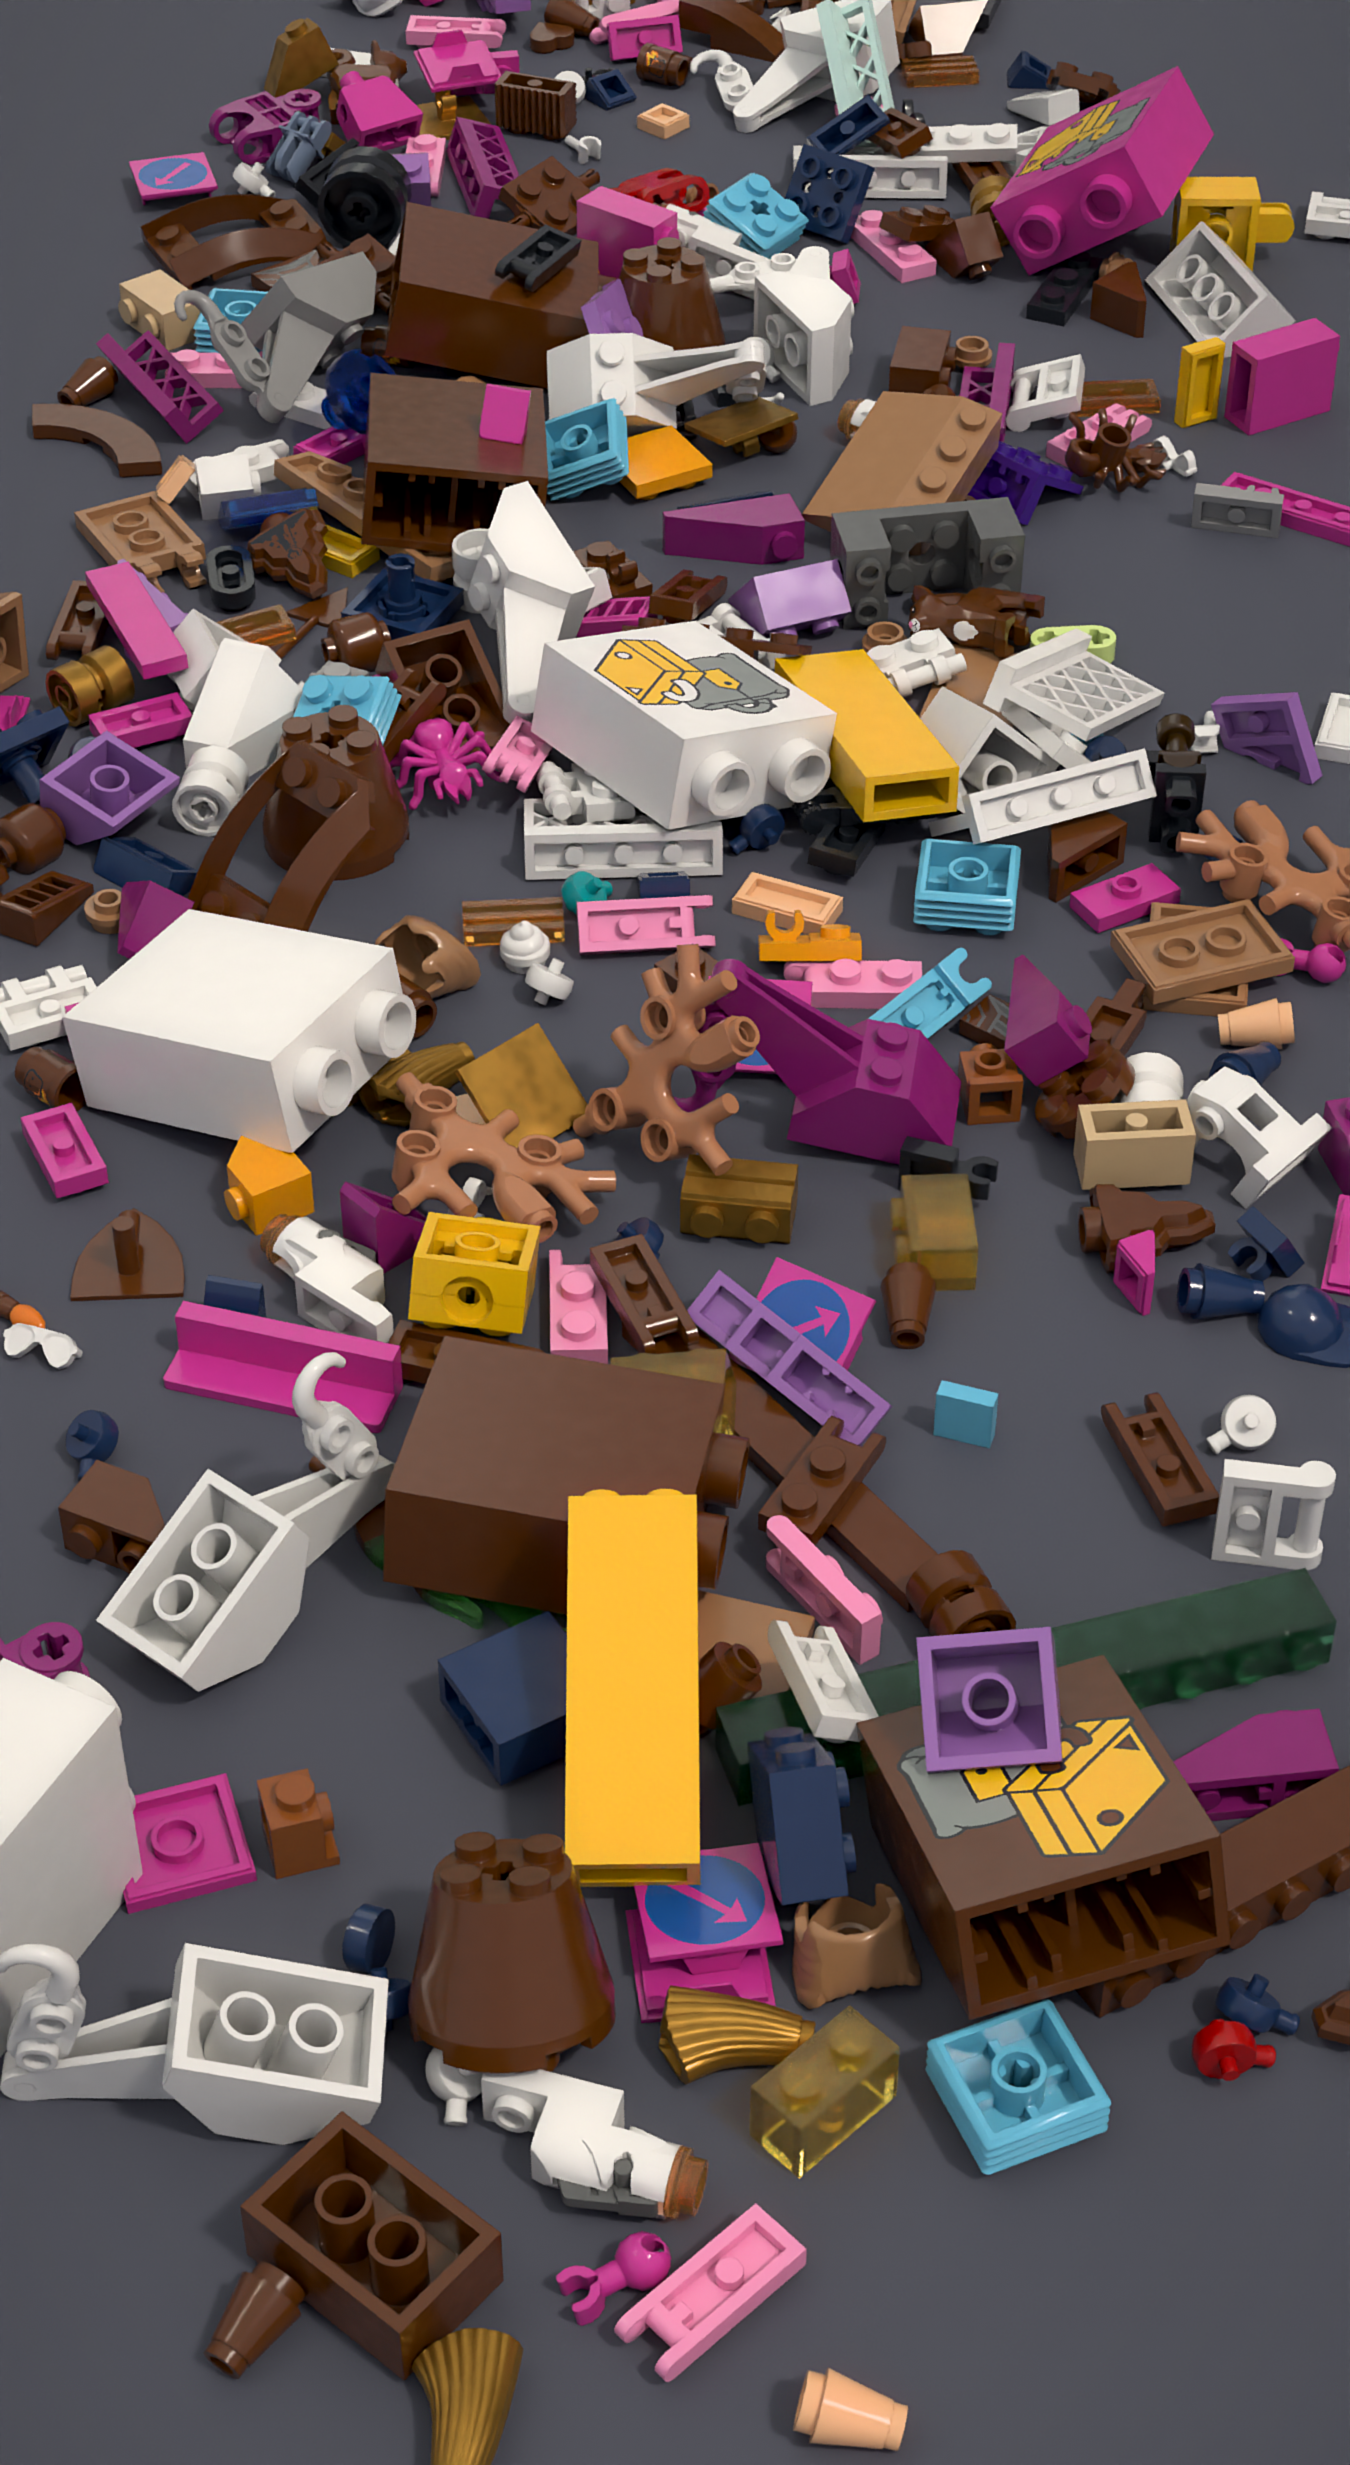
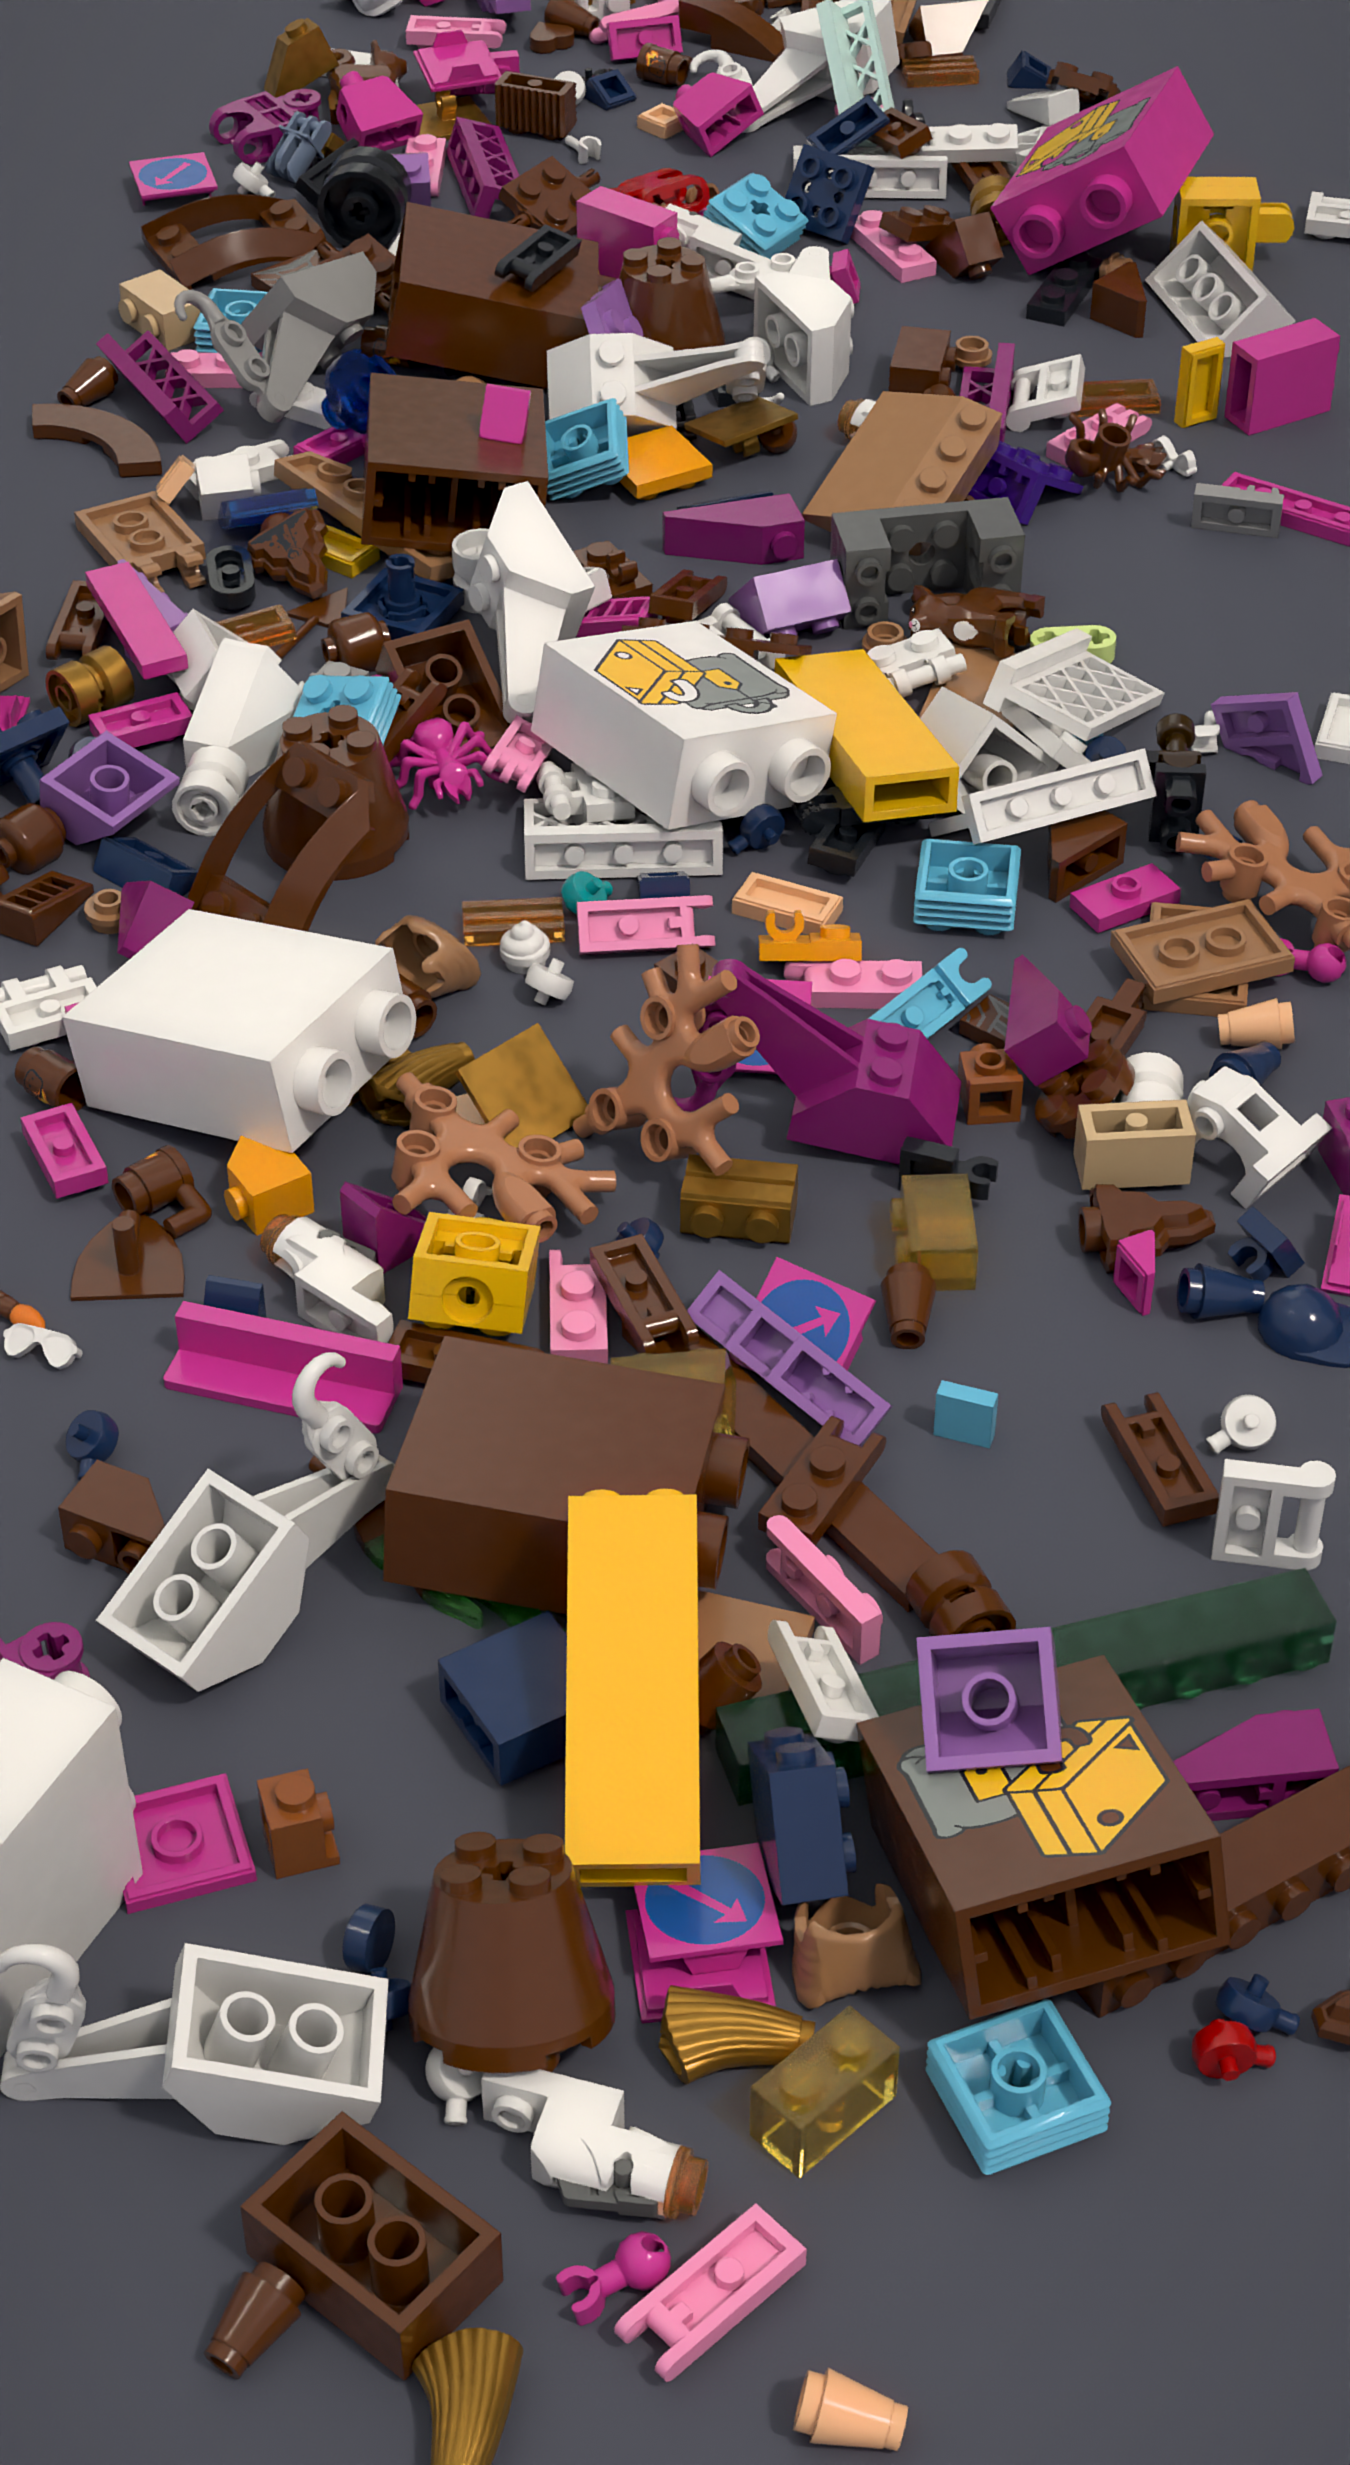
none -> reddish brown piece [112,1145,212,1239]
none -> dark pink torso [673,73,764,157]

